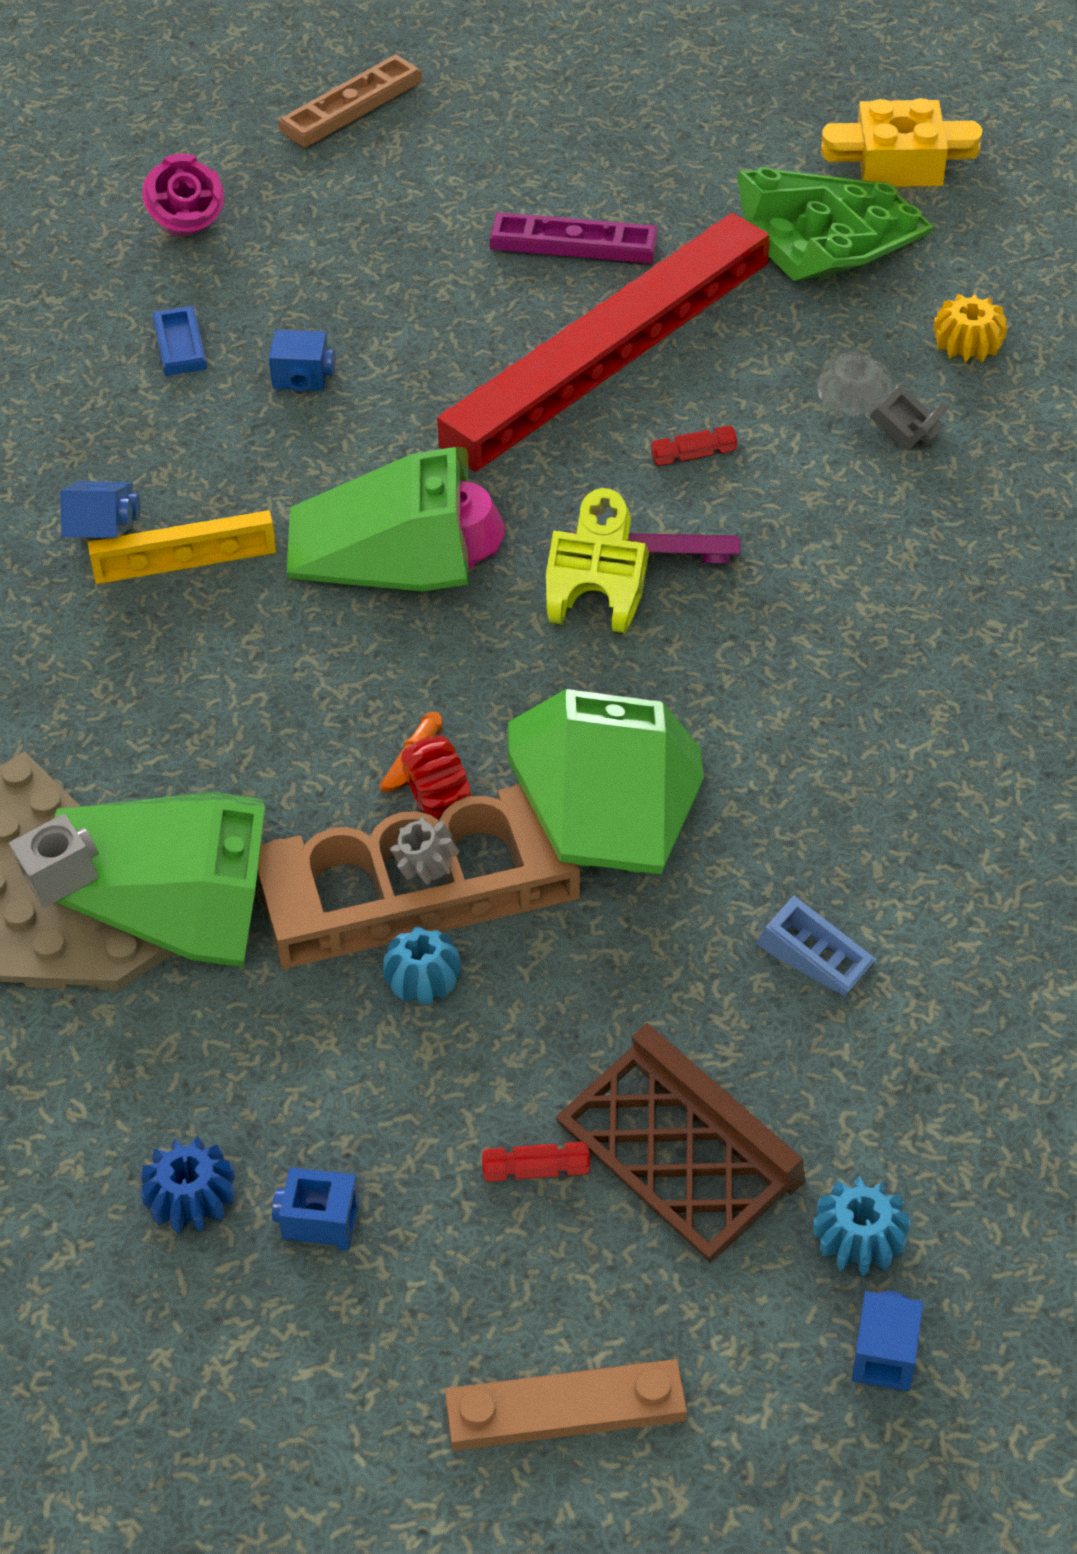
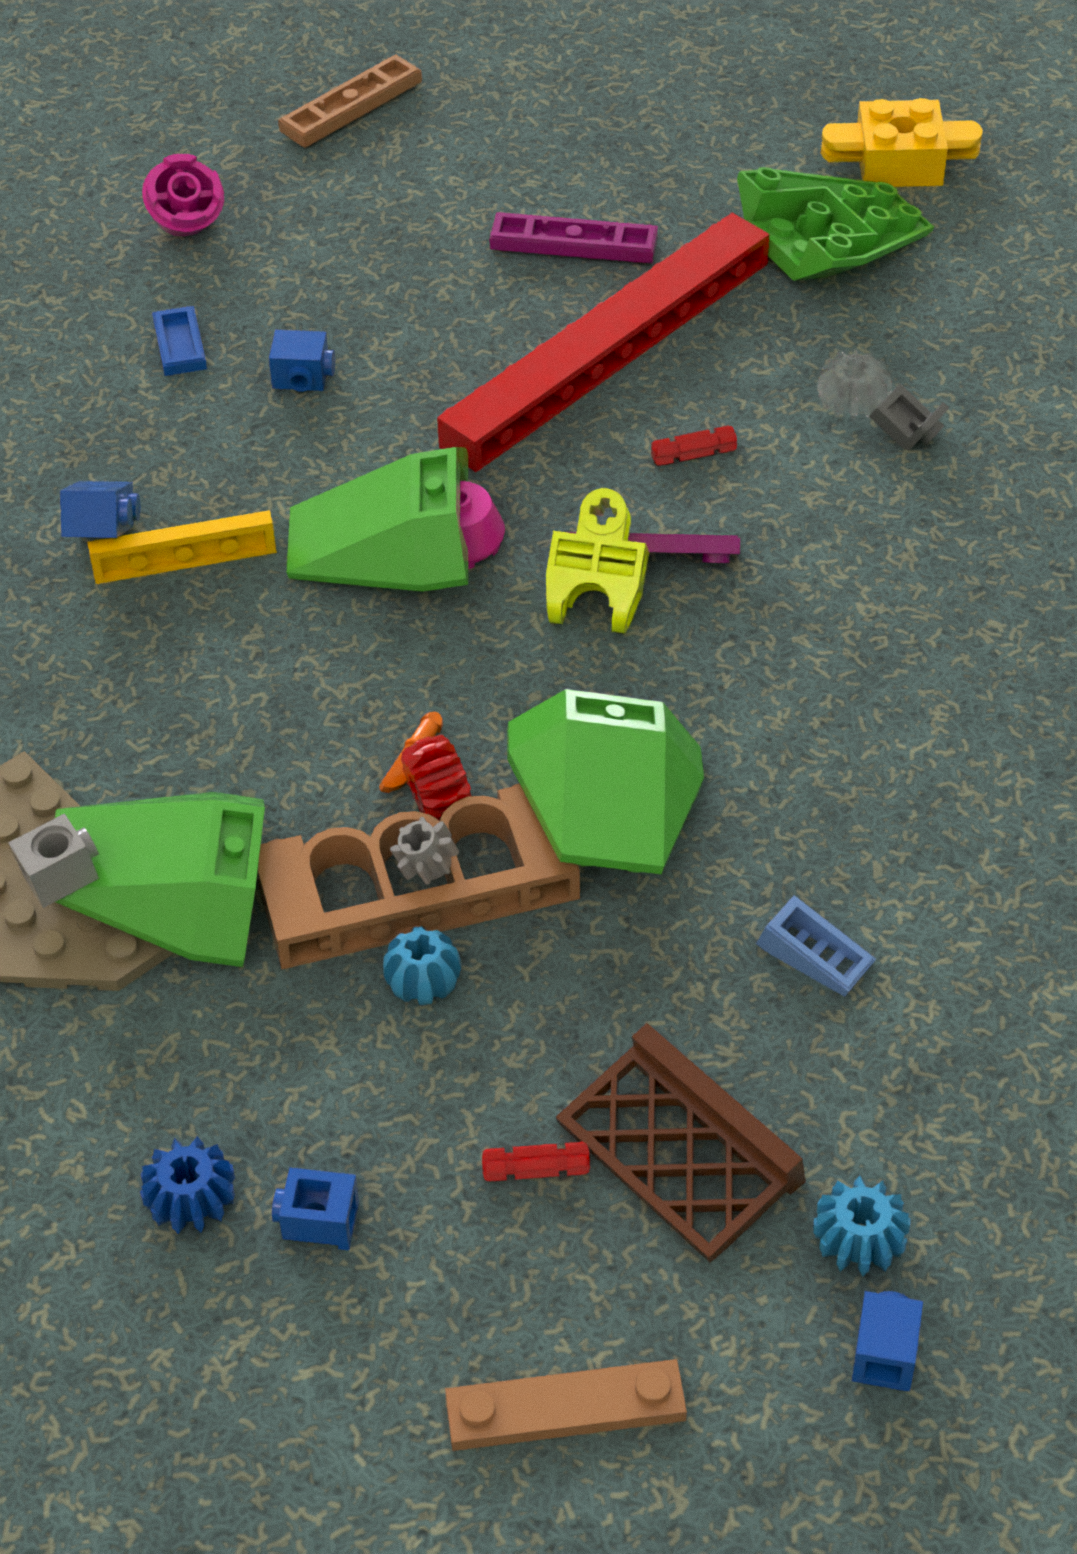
yellow gear [933,294,1008,364] -> none

